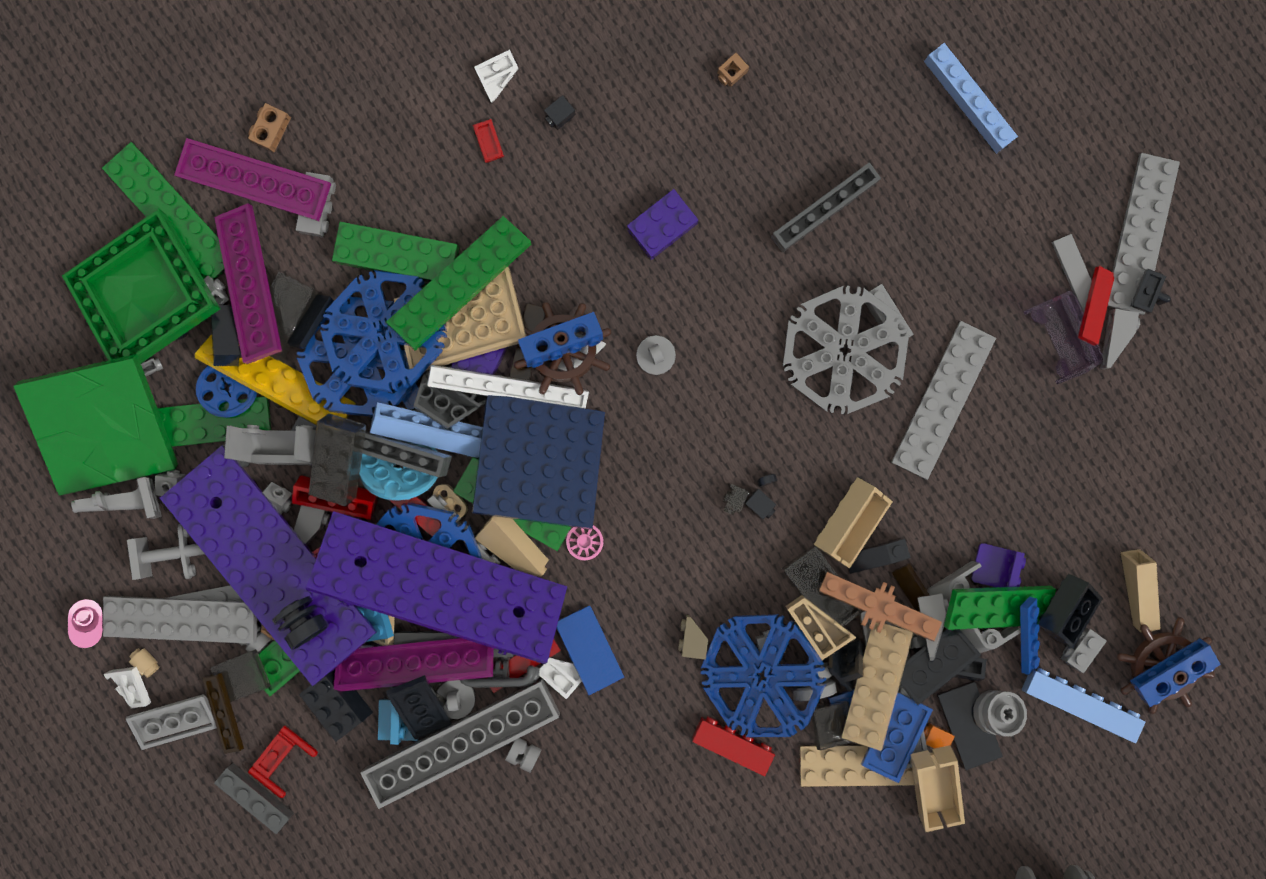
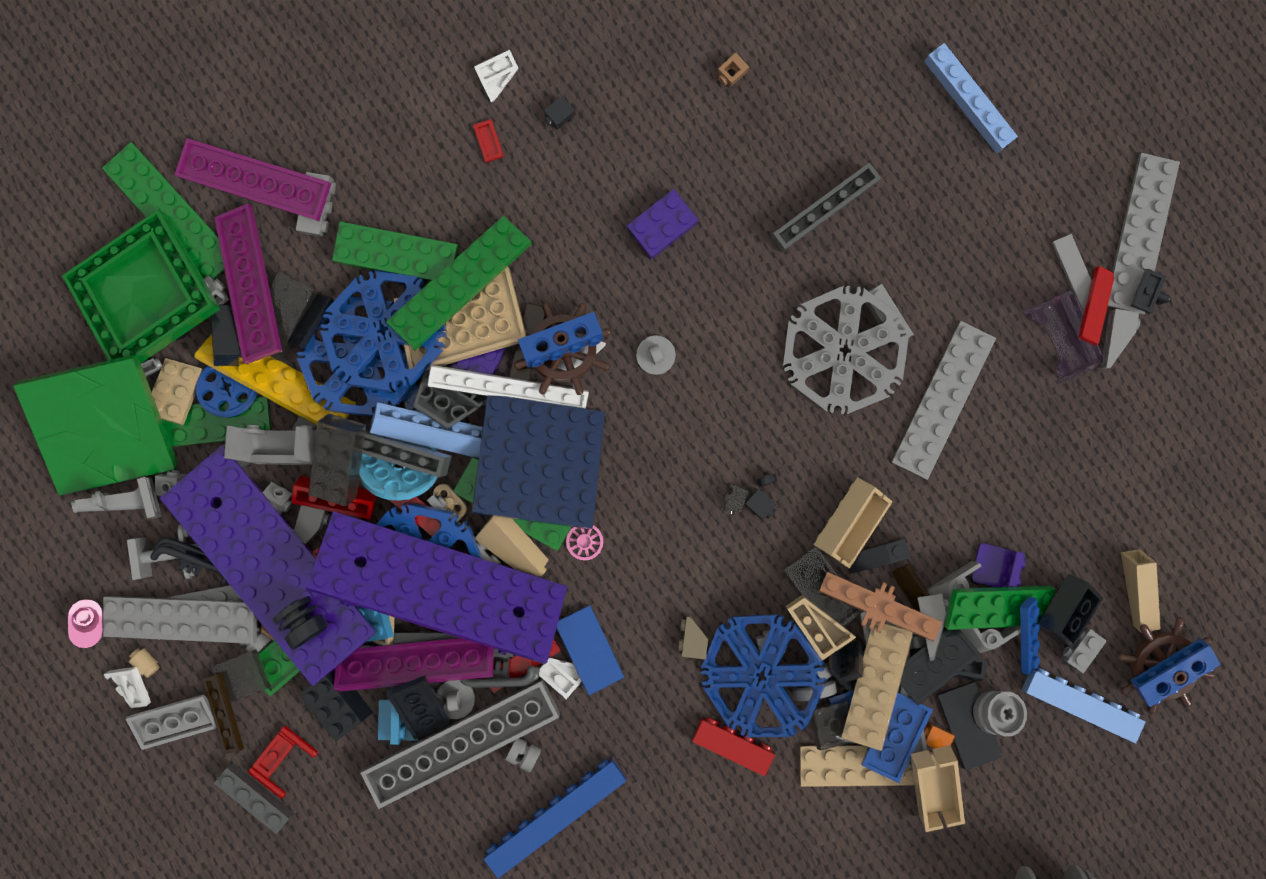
medium nougat brick [248,103,291,153] -> none
none -> black piece [150,537,229,586]
none -> tan plate [152,358,203,426]
none -> blue brick [484,758,627,878]

